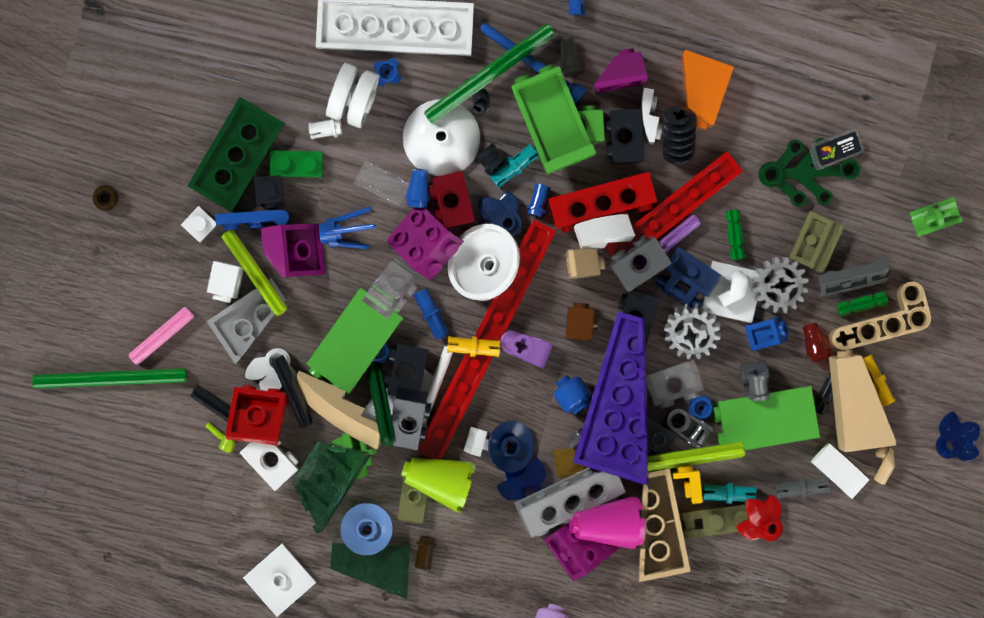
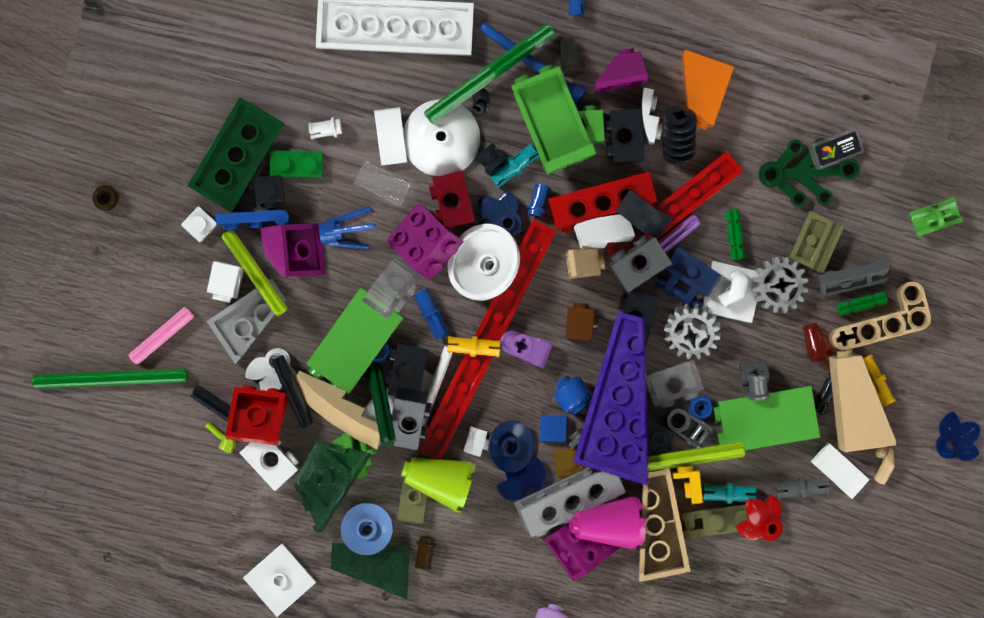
white wheel [326,63,380,129] -> none
blue plate [373,58,401,86] -> none
blue cone [405,168,431,208] -> none
blue bracket [745,316,789,351] -> none
none -> white slope [374,107,407,166]
none -> blue tile [540,415,567,442]
none -> black slope [616,189,673,239]

